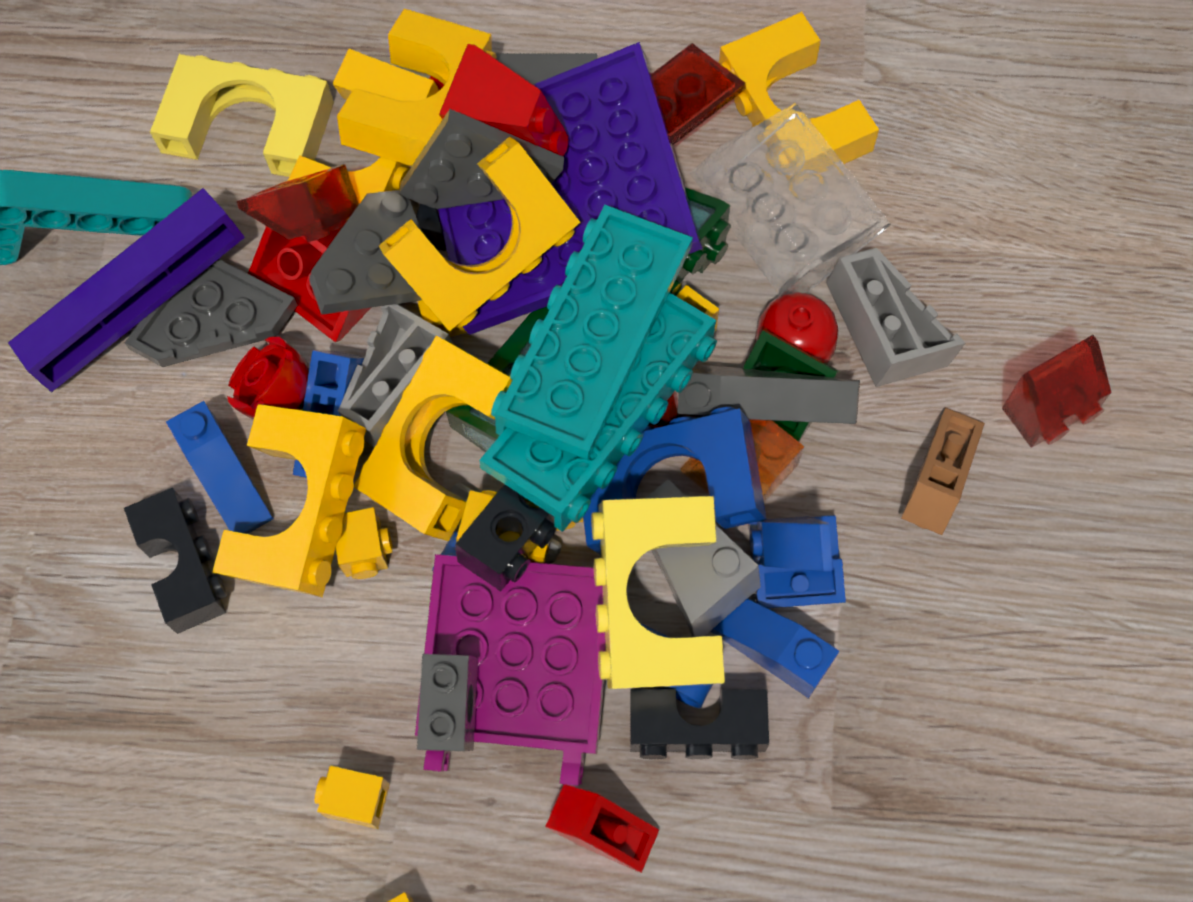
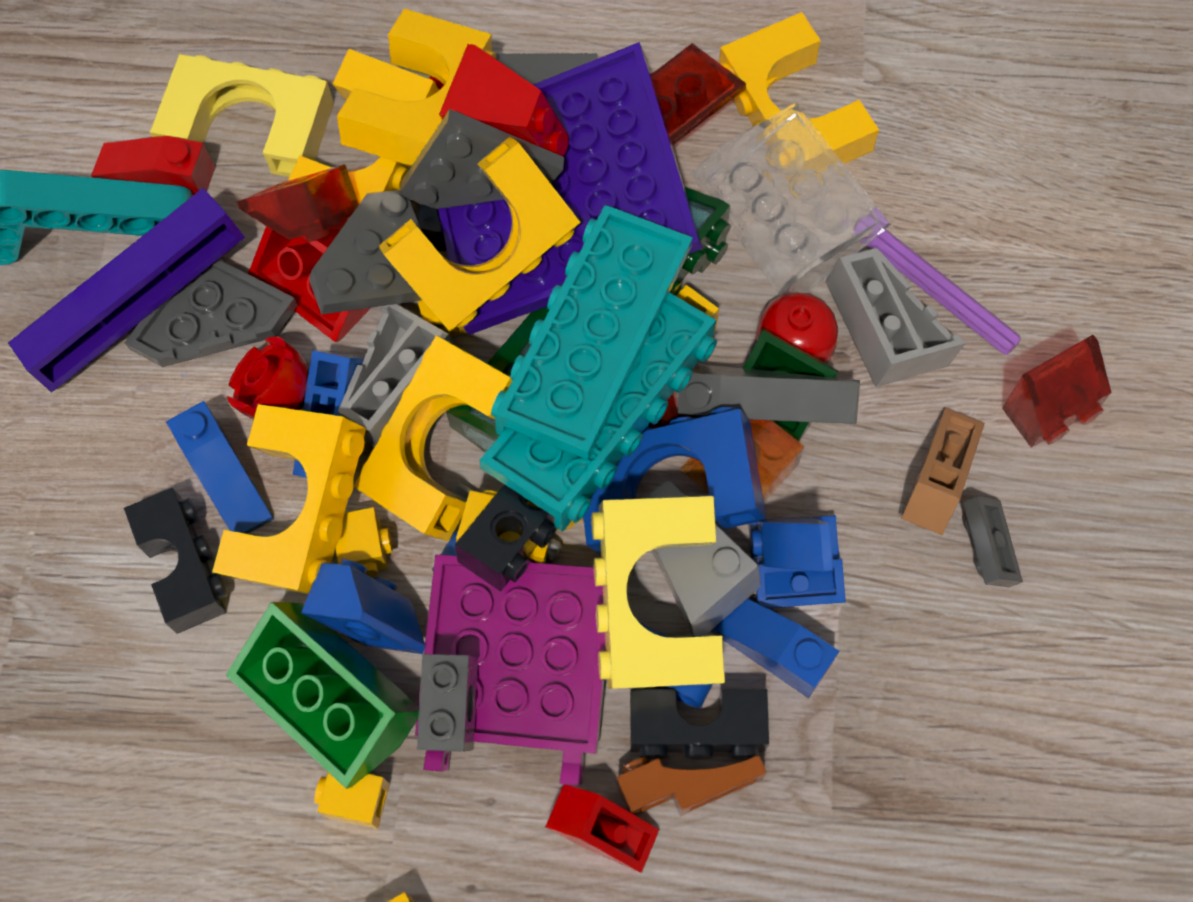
none -> red slope [91,136,215,195]
none -> green slope [226,602,419,789]
none -> blue slope [301,559,426,654]
none -> dark orange slope [616,755,767,816]
none -> medium lavender axle [853,216,1021,355]
none -> dark grey plate [963,496,1023,587]

